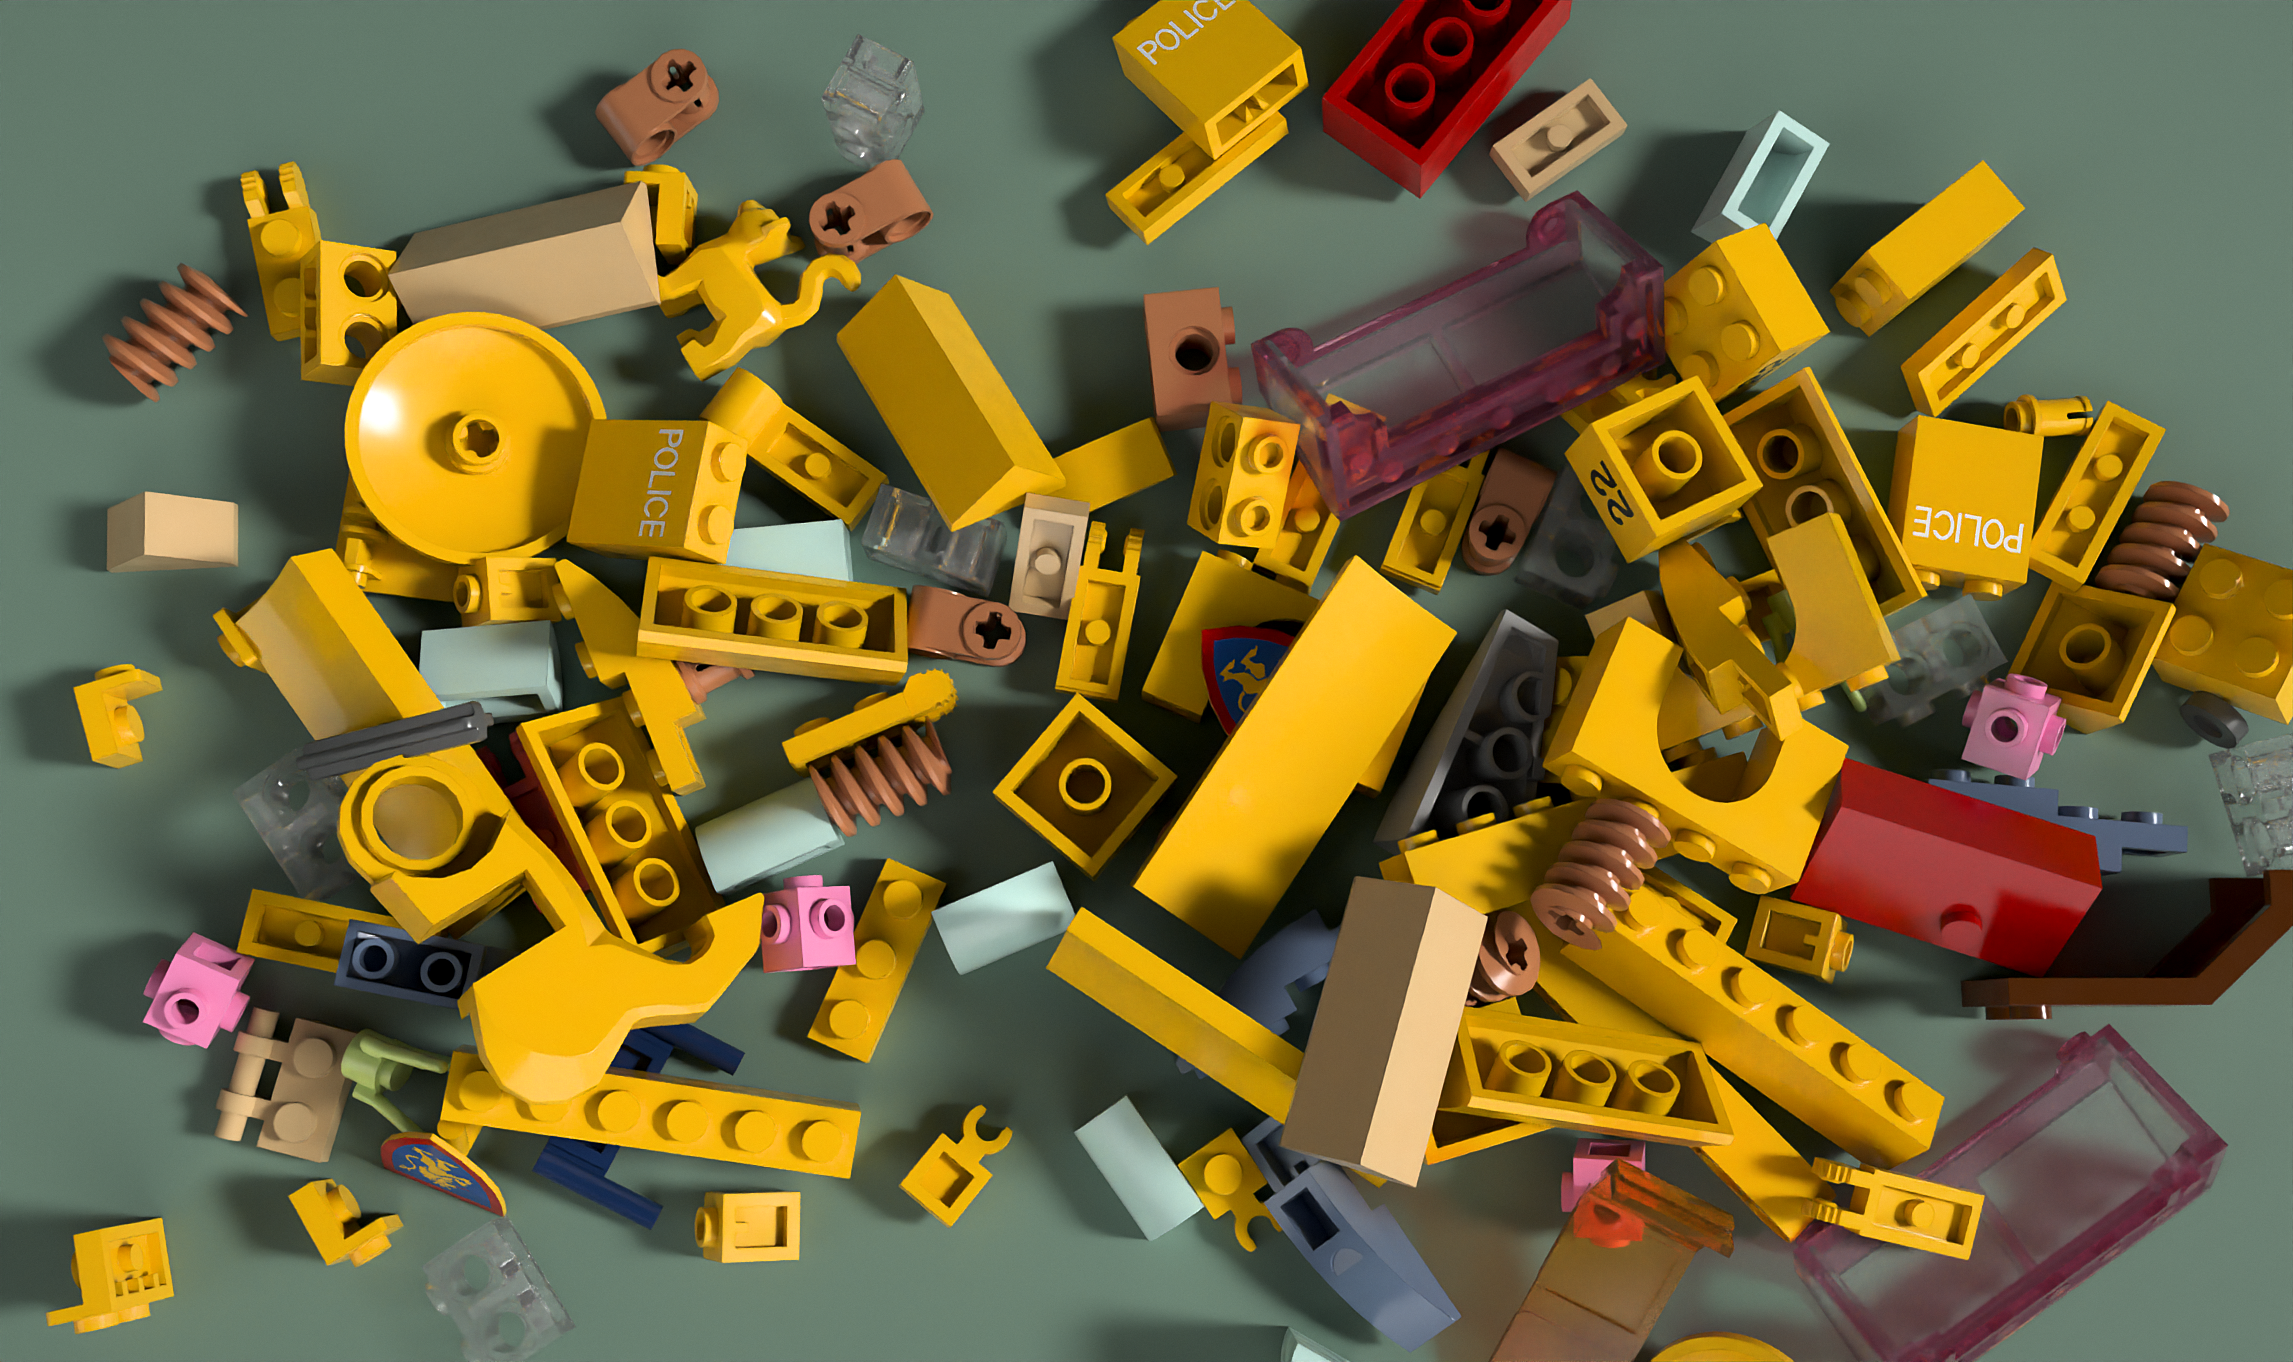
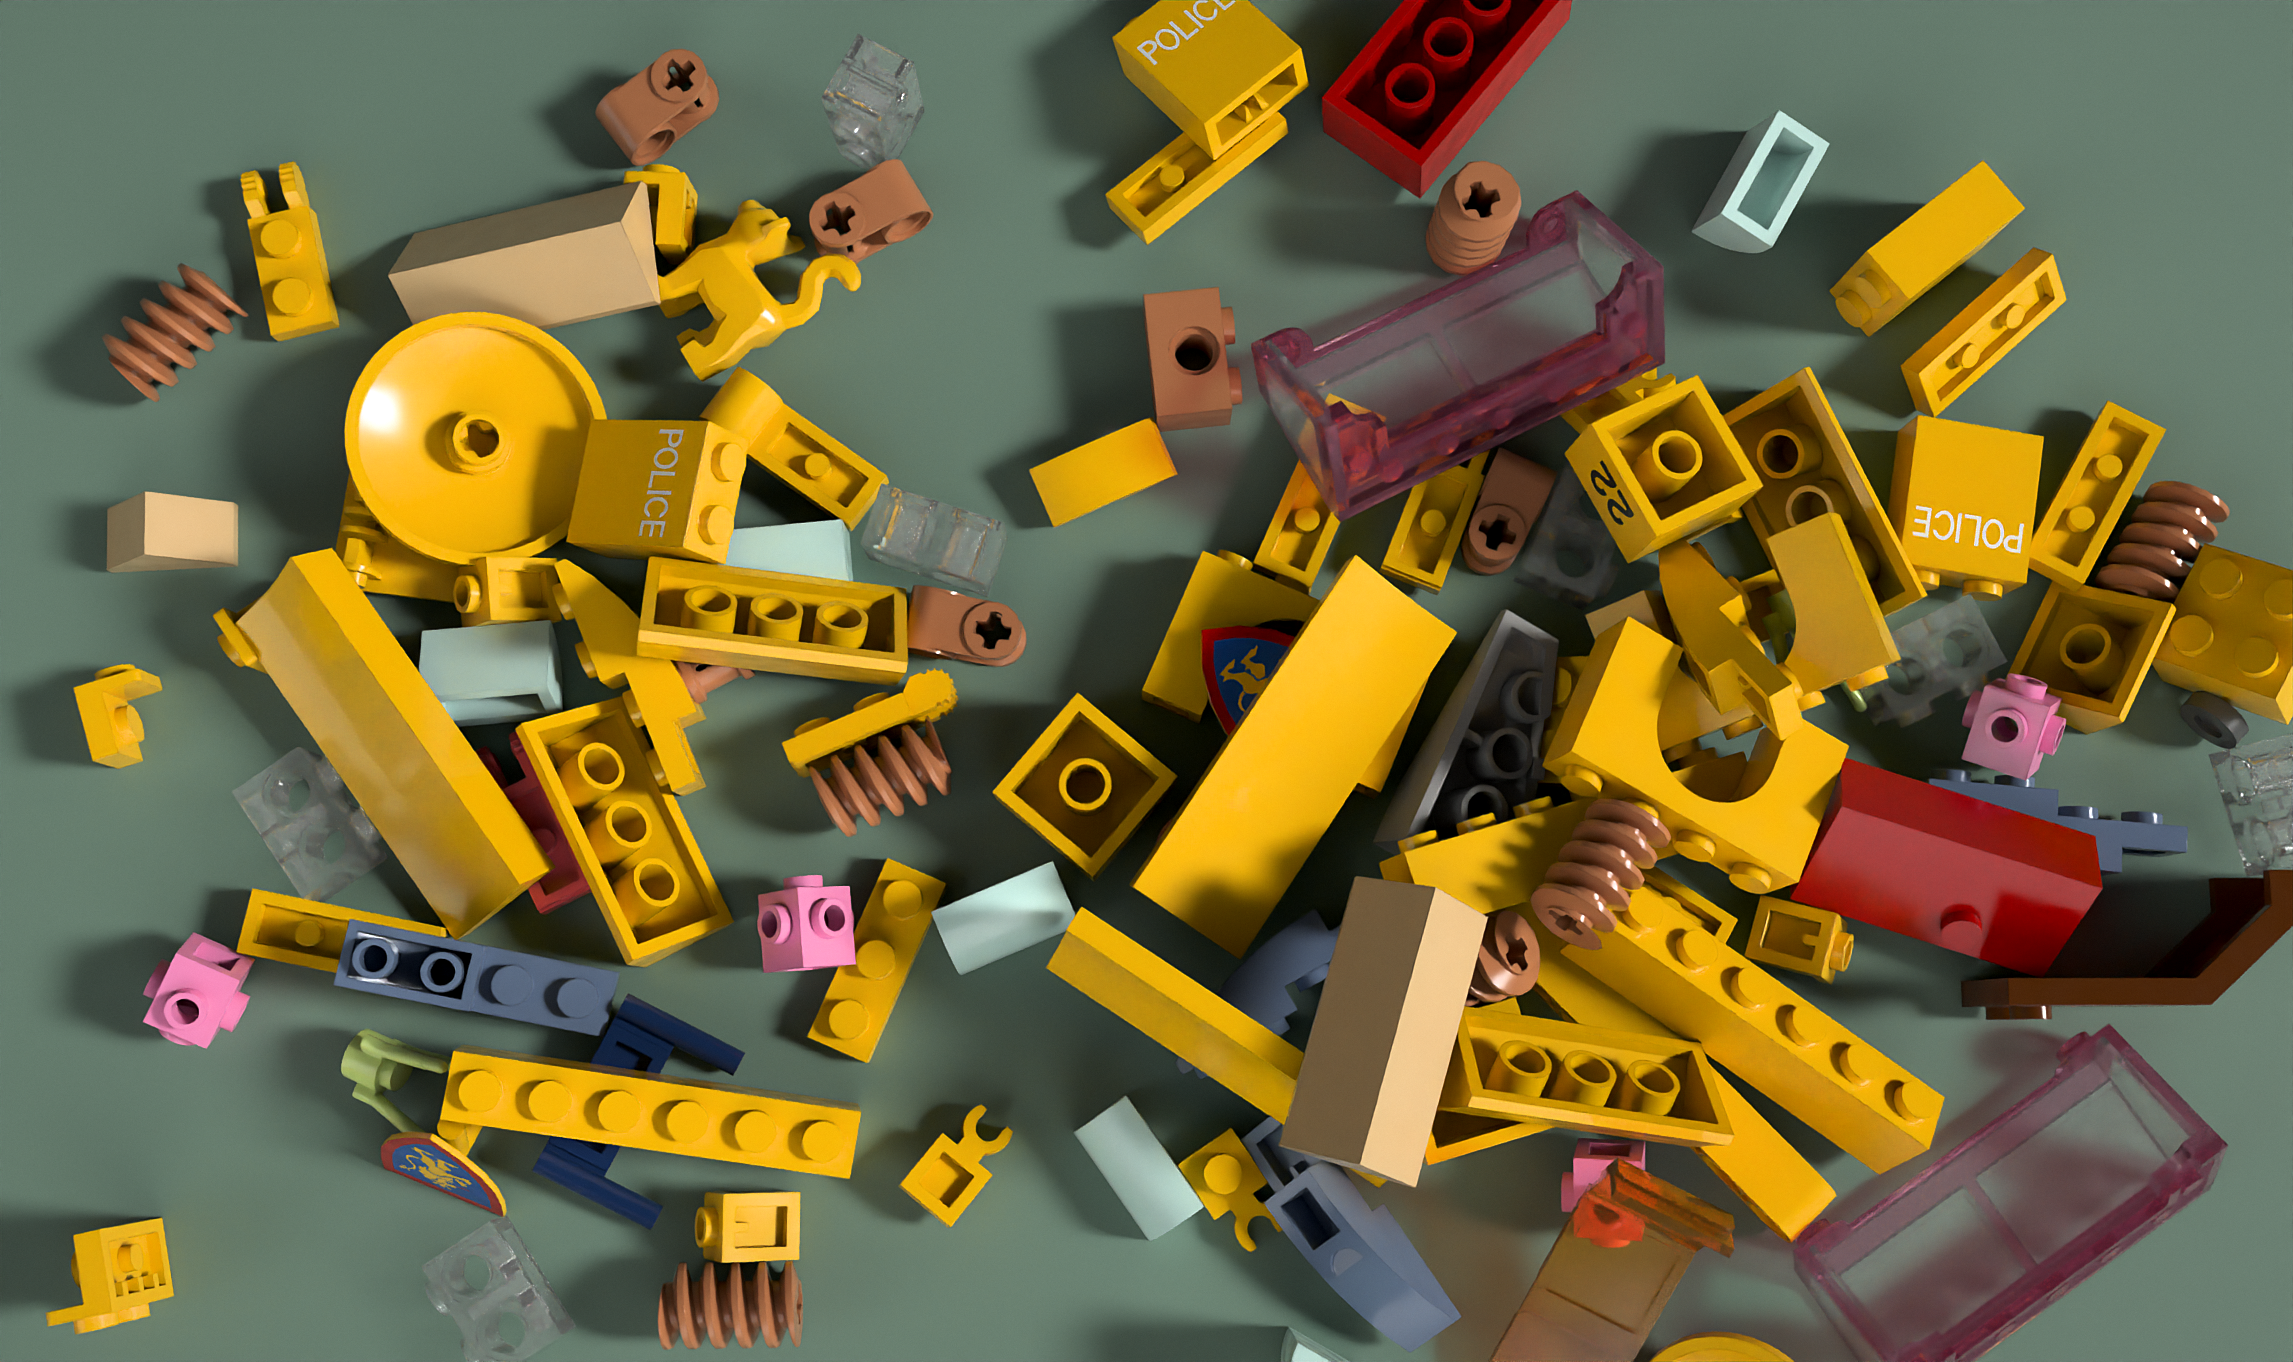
tan plate [214,1006,359,1163] -> none
yellow bracket [288,1179,404,1268] -> none
dark grey axle [296,701,494,780] -> none
yellow brick [300,240,402,386] -> none
yellow animal [337,754,764,1105] -> none
light aqua brick [695,776,845,896] -> none
yellow slope [837,274,1066,532] -> none
tan plate [1009,492,1090,620] -> none
yellow hinge [1055,521,1145,703] -> none
yellow brick [1187,401,1301,549] -> none
tan plate [1489,78,1628,202] -> none
yellow brick [1638,223,1830,404] -> none
yellow hinge [1801,1157,1985,1260] -> none
yellow pin [2003,394,2093,437] -> none
none -> nougat piece [658,1261,803,1350]
none -> nougat piece [1425,161,1521,276]

